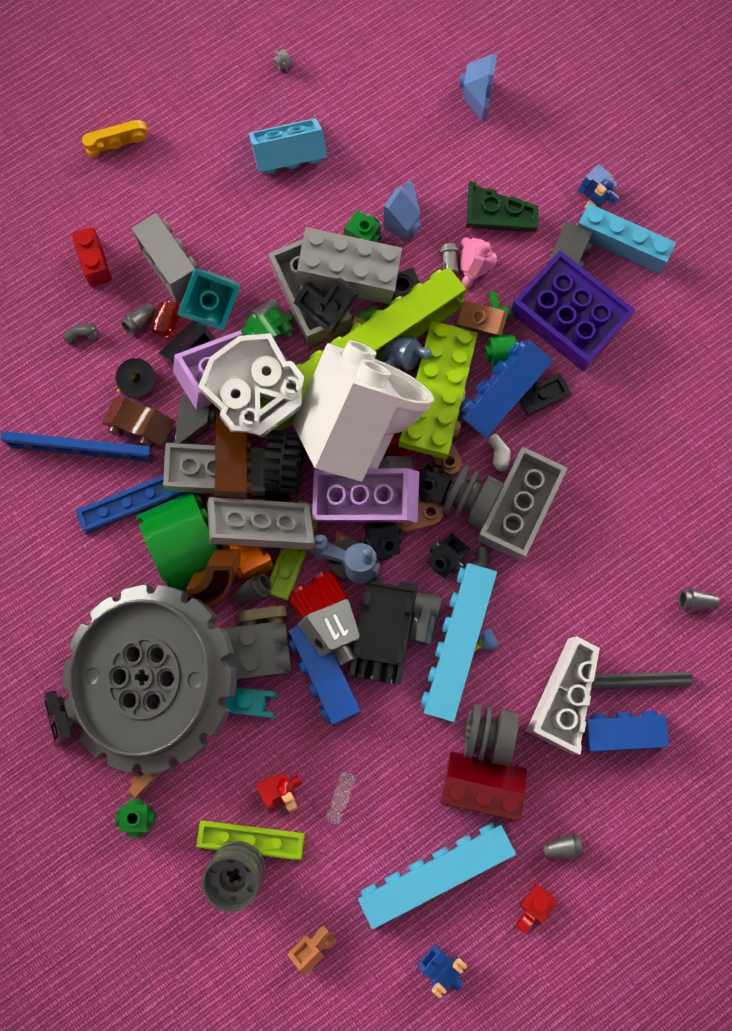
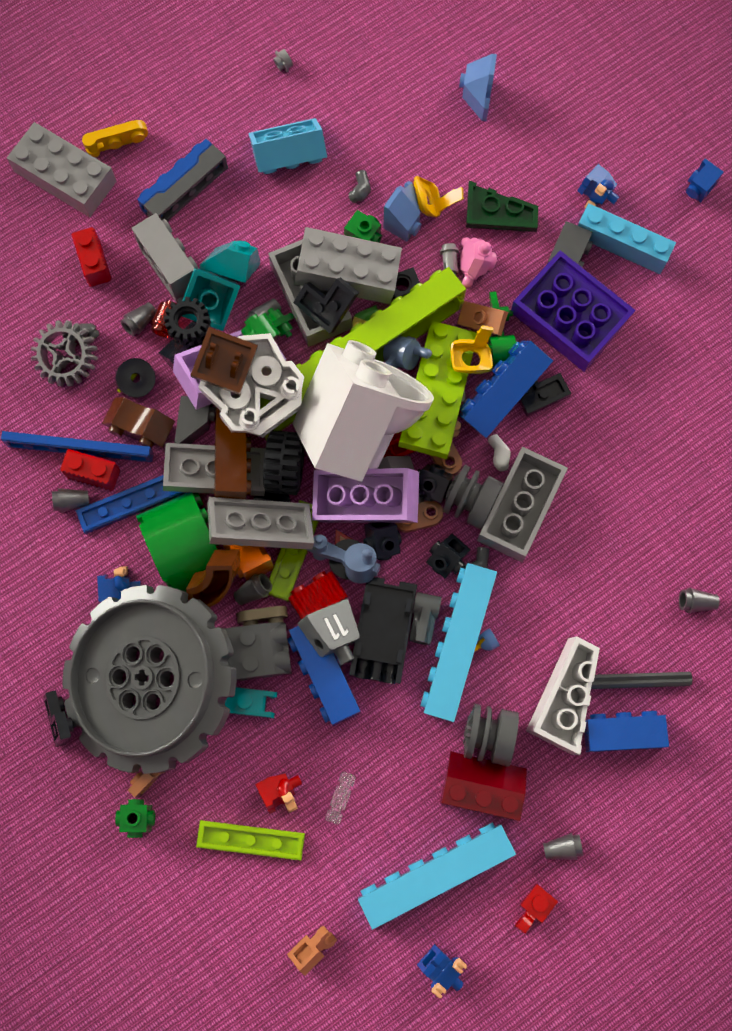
dark grey wheel [201,841,266,912] -> none
none -> light grey brick [7,122,117,217]
none -> light grey gear [31,320,98,387]
none -> flat silver cone [52,488,89,513]
none -> red brick [60,449,120,492]
none -> blue piece [97,566,141,602]
none -> dark grey piece [137,138,228,222]
none -> black tyre [164,297,211,346]
none -> reddish brown plate [190,327,258,395]
none -> teal slope [199,241,260,283]
none -> dark grey arm [348,170,371,203]
none -> yellow piece [413,176,464,217]
none -> yellow piece [450,325,494,374]
none -> blue brick [686,158,724,203]

